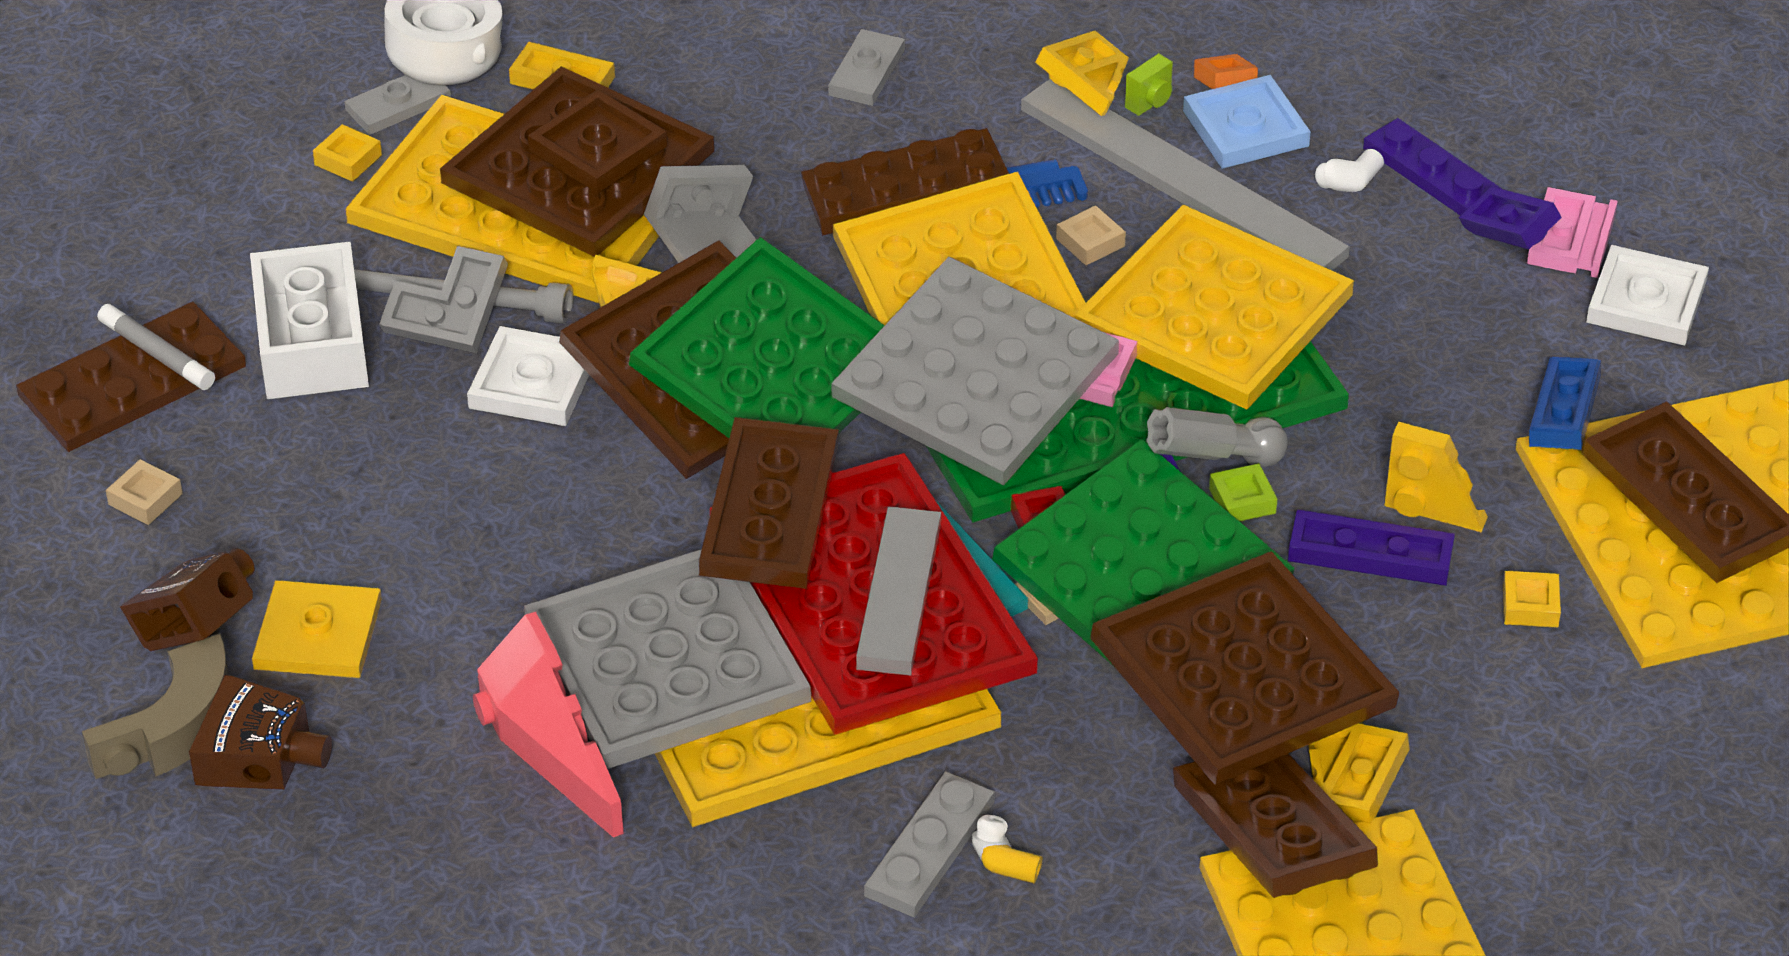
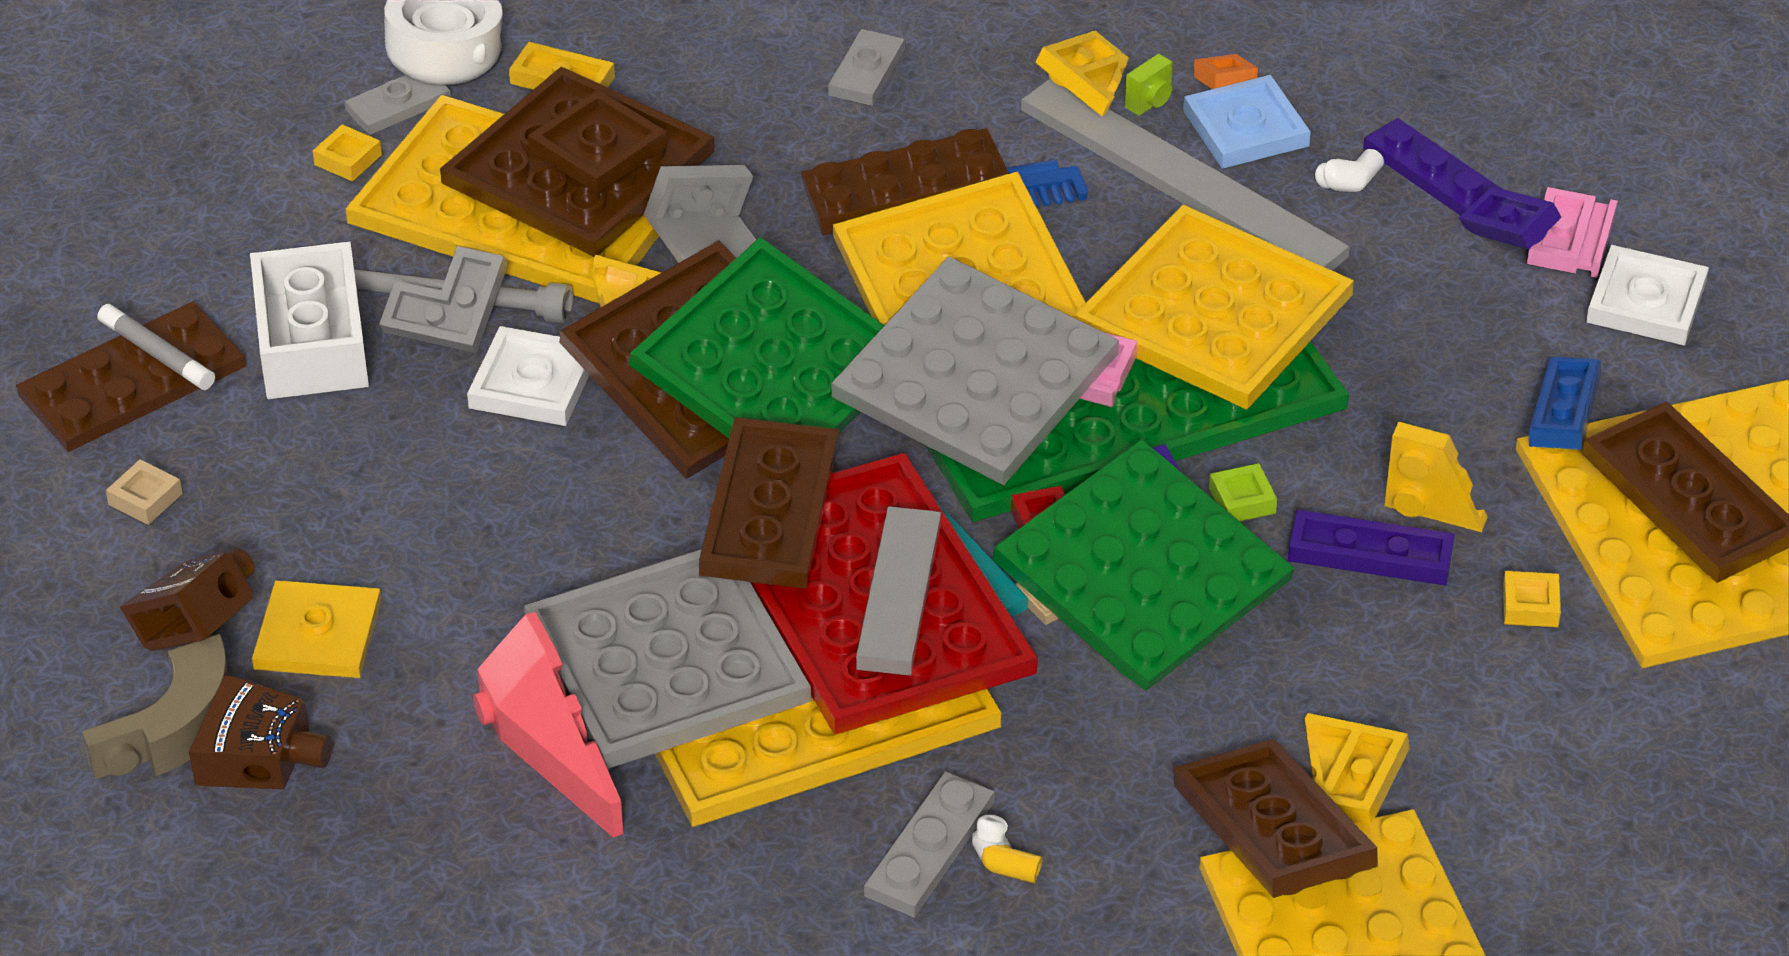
tan plate [1056,205,1126,265] -> none
reddish brown plate [1090,551,1399,785] -> none
light grey piece [1147,407,1289,468] -> none

